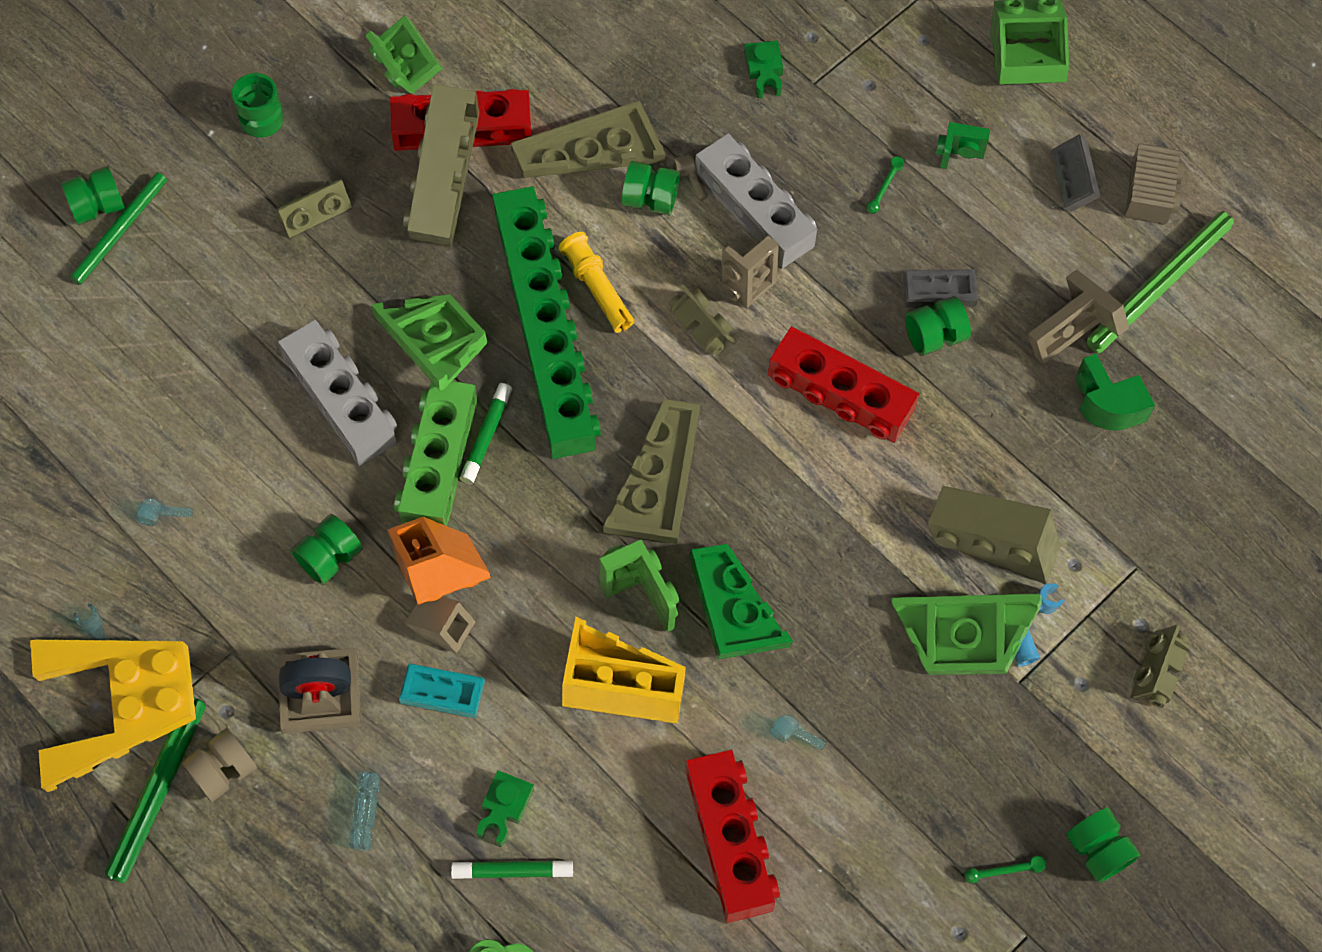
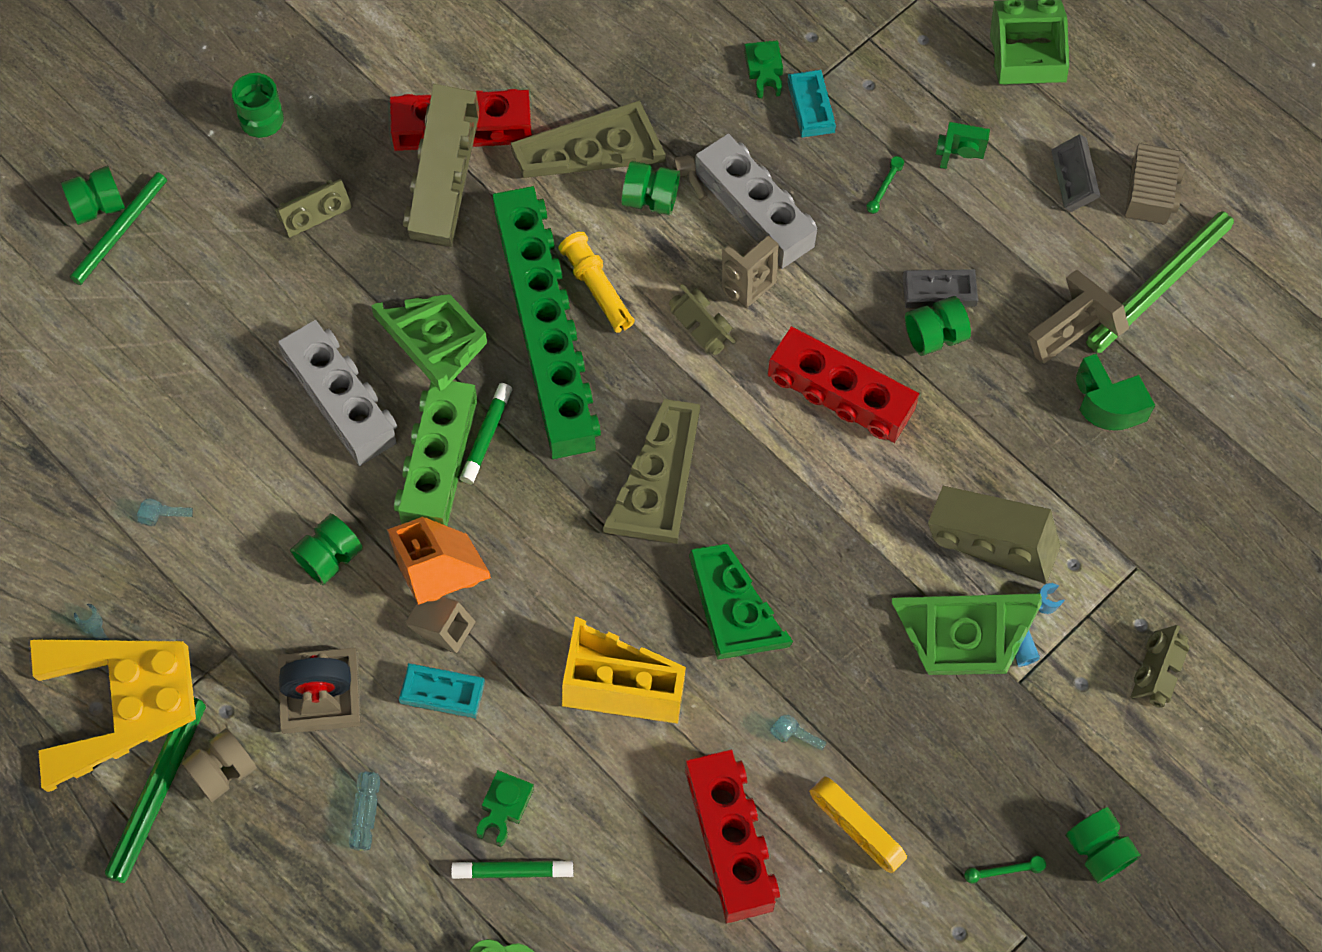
bright green bracket [365,15,443,94] -> none
bright green bracket [599,539,679,632] -> none
none -> teal plate [787,70,836,138]
none -> yellow beam [809,776,907,873]

